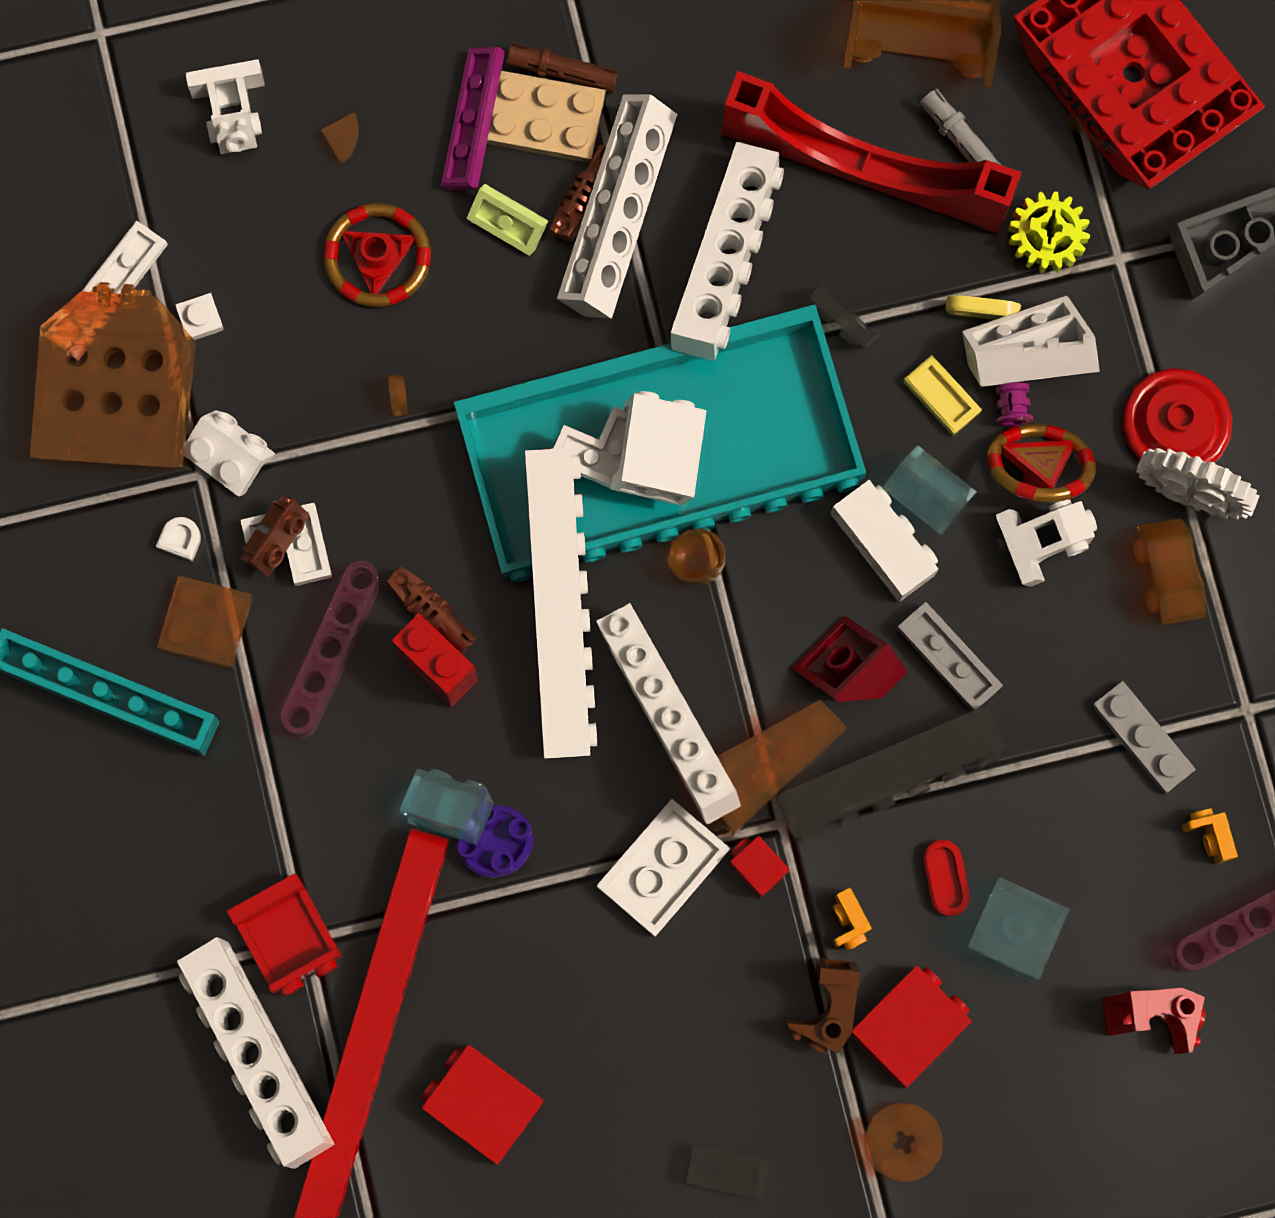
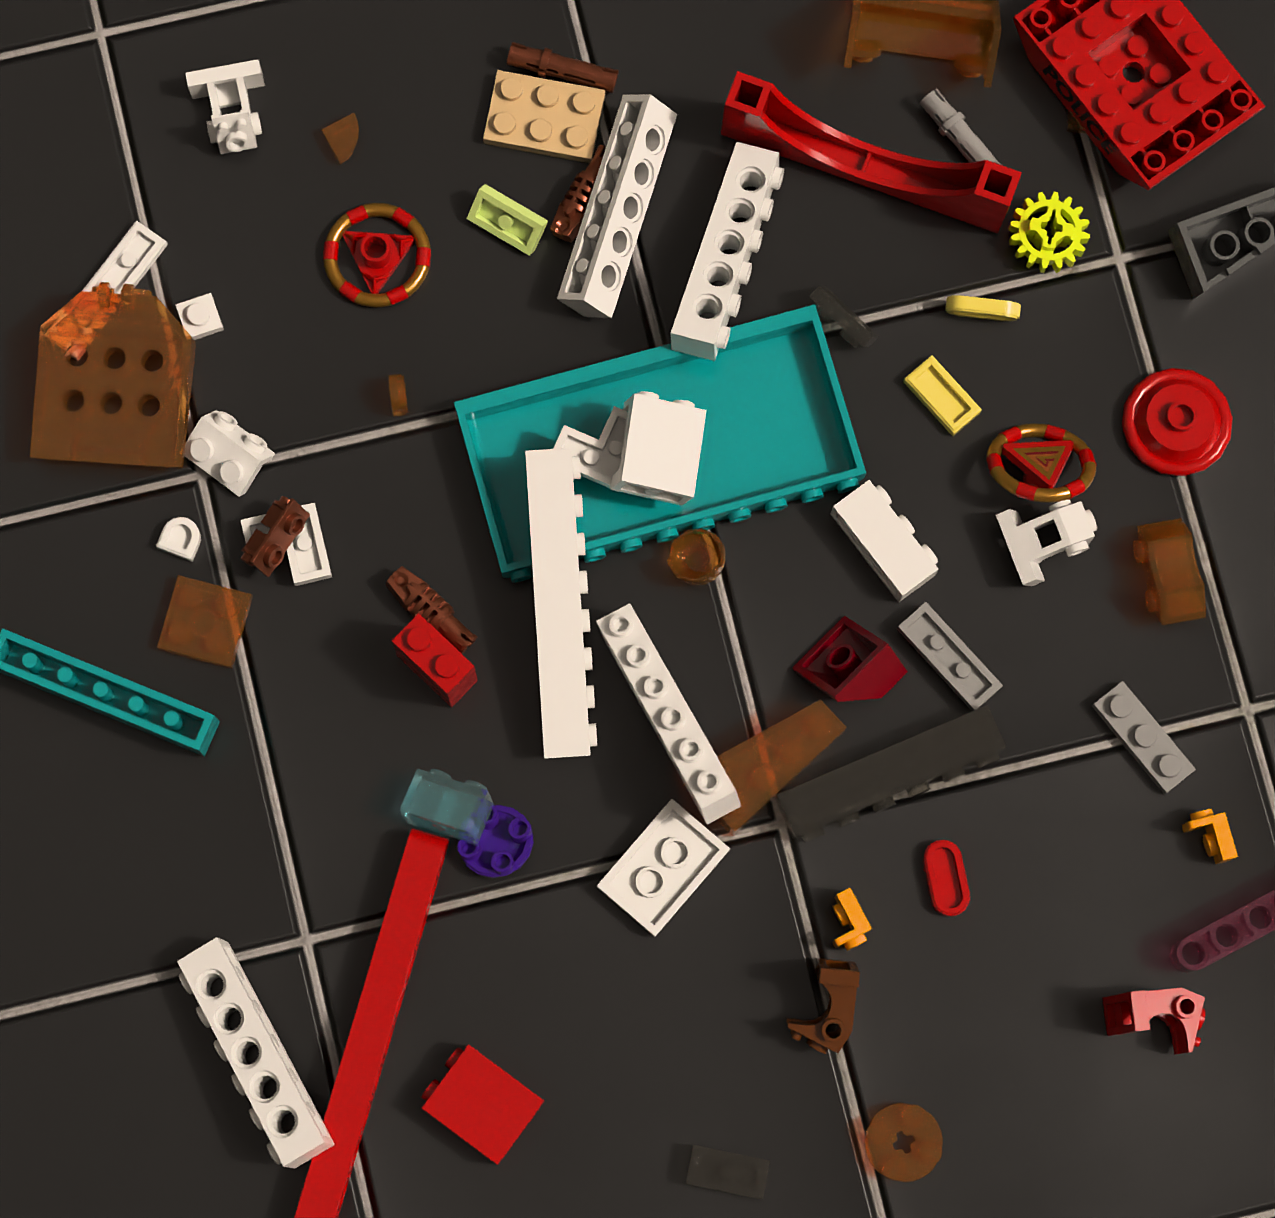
red panel [227,873,343,997] -> none
clear pink beam [281,561,380,739] -> none
magenta tile [441,47,505,191] -> none
red brick [729,836,790,899] -> none
red brick [851,965,972,1089] -> none
clear light blue brick [882,445,977,535] -> none
white wedge [962,296,1100,387] -> none
clear light blue panel [963,877,1070,983] -> none
magenta bush [996,382,1034,427] -> none
white gear [1136,448,1259,520] -> none

